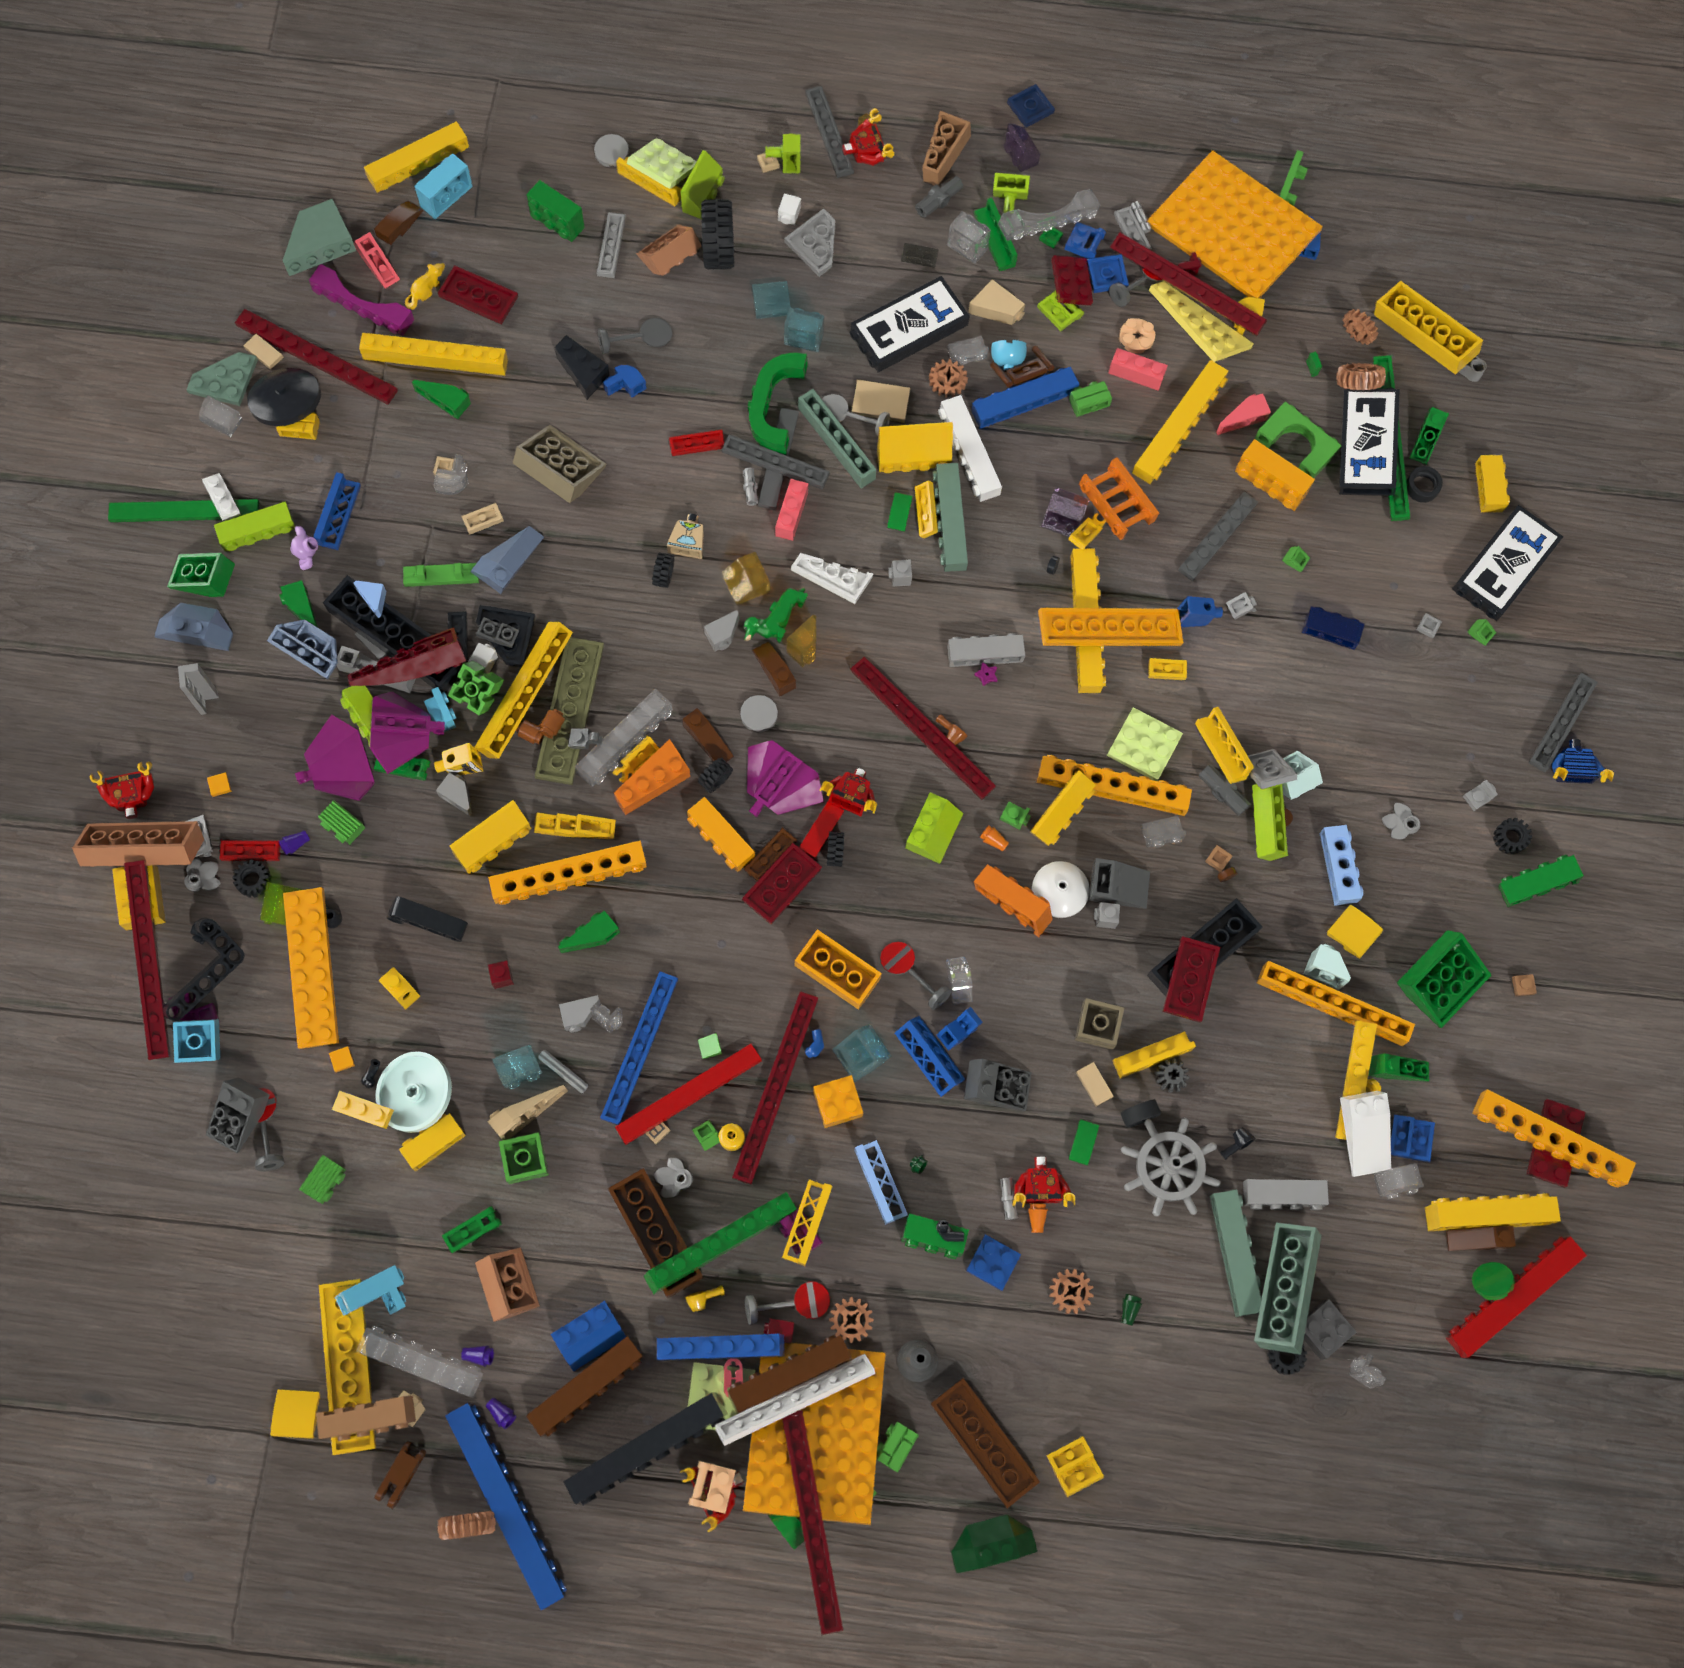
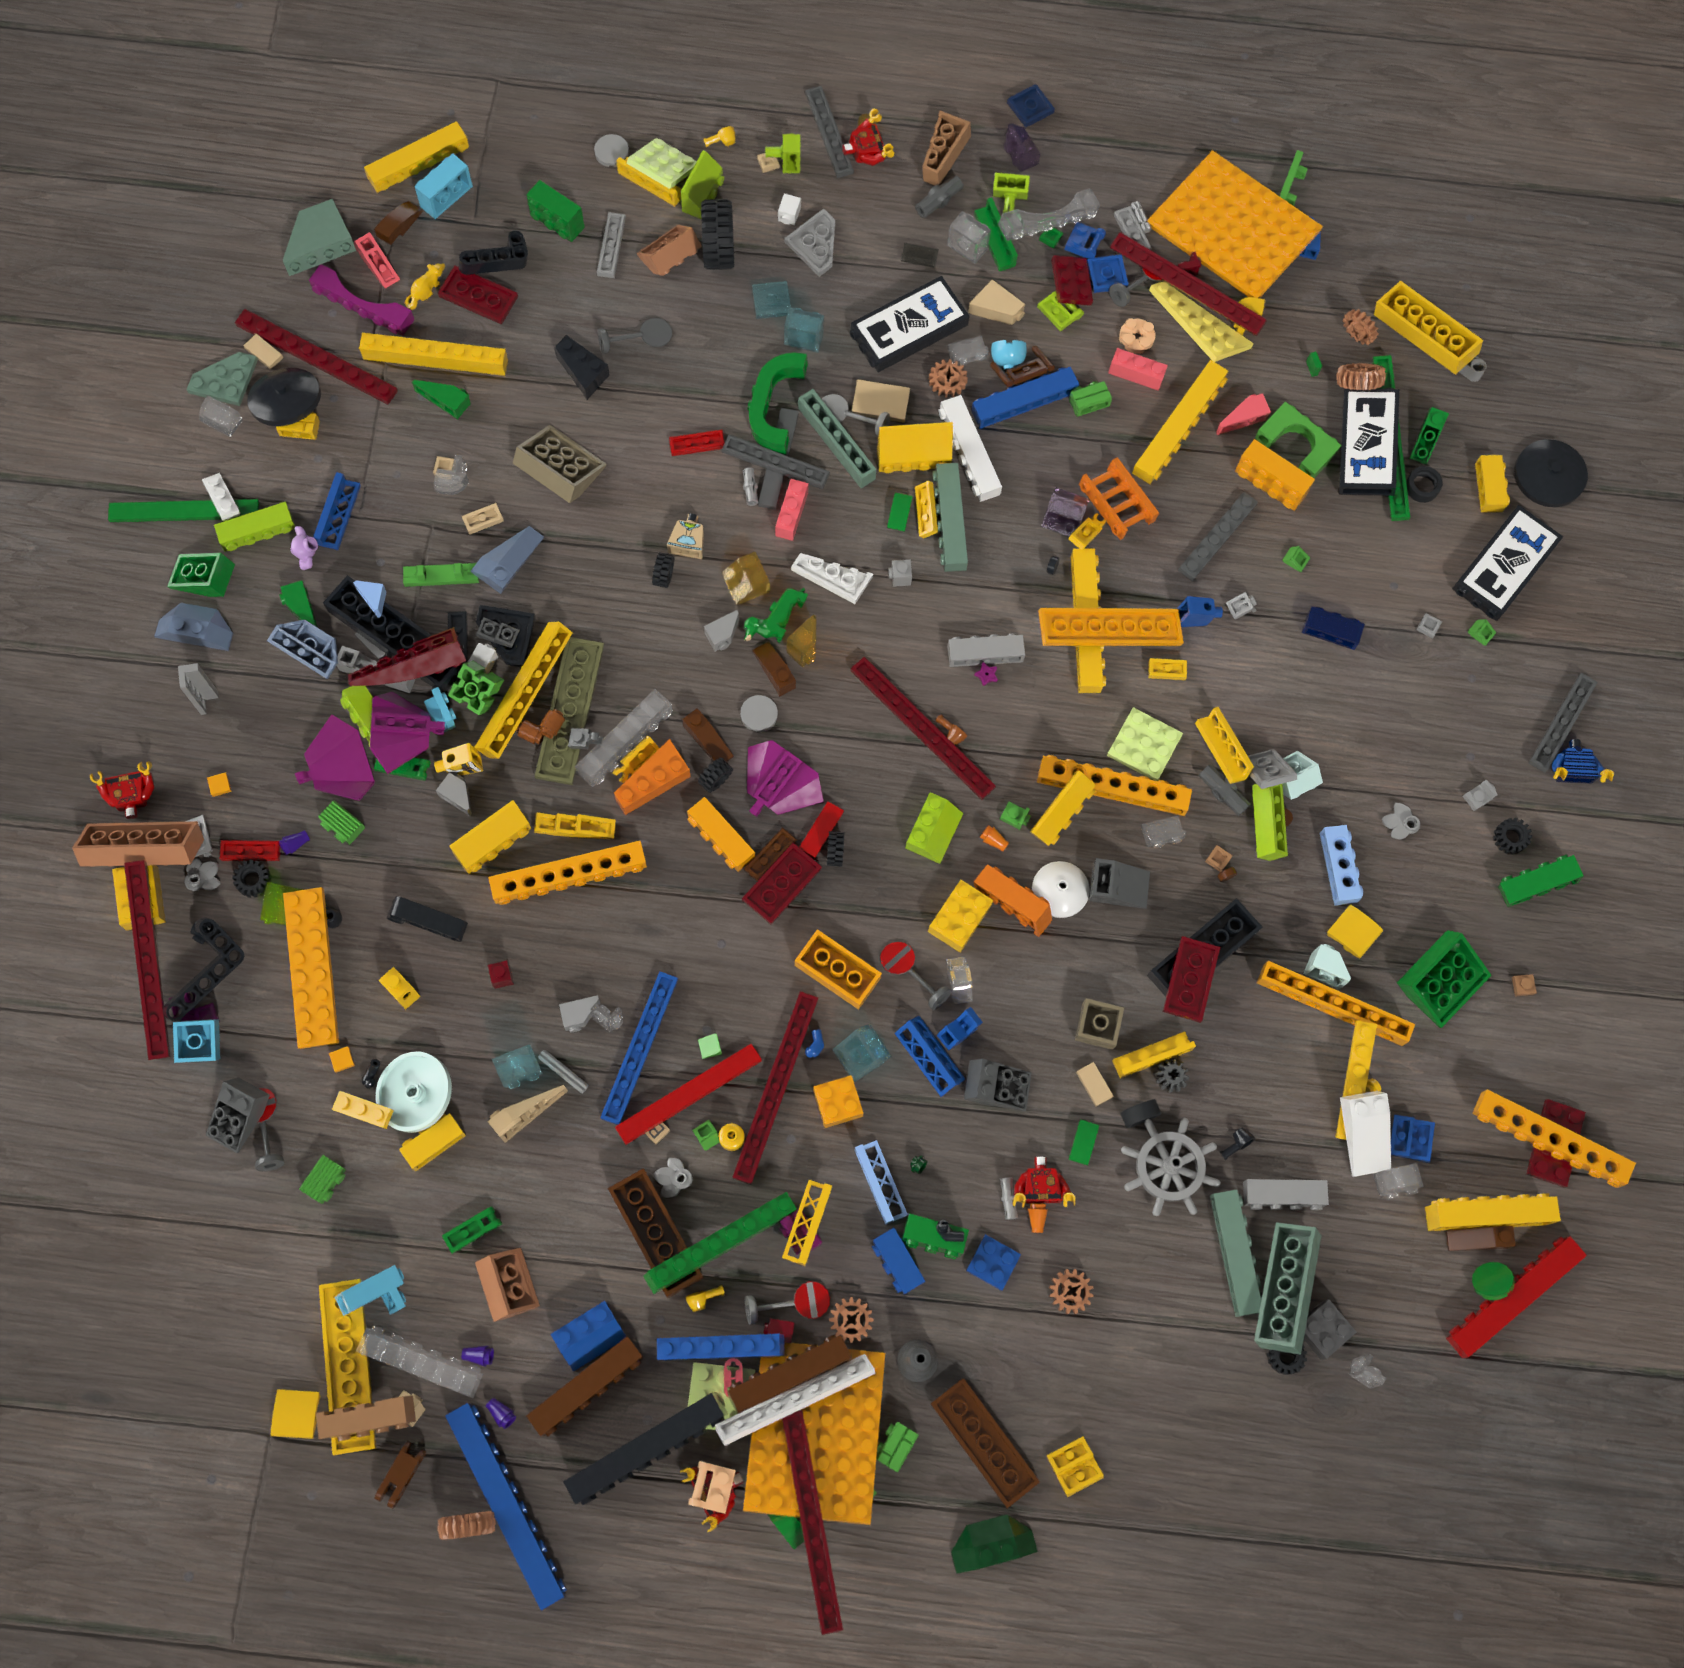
bright green brick [499,1133,549,1184] -> none
green slope [558,911,620,953] -> none
blue brick [603,365,646,398] -> none
red torso [819,768,877,816] -> none
light grey brick [1094,903,1120,929] -> none
dark green cone [1121,1294,1142,1326] -> none
green slope [1368,1053,1429,1082] -> none
none -> black beam [458,230,528,275]
none -> yellow bar [703,126,736,147]
none -> blue brick [871,1228,925,1295]
none -> yellow brick [928,880,993,953]
none -> black dish [1514,439,1588,507]

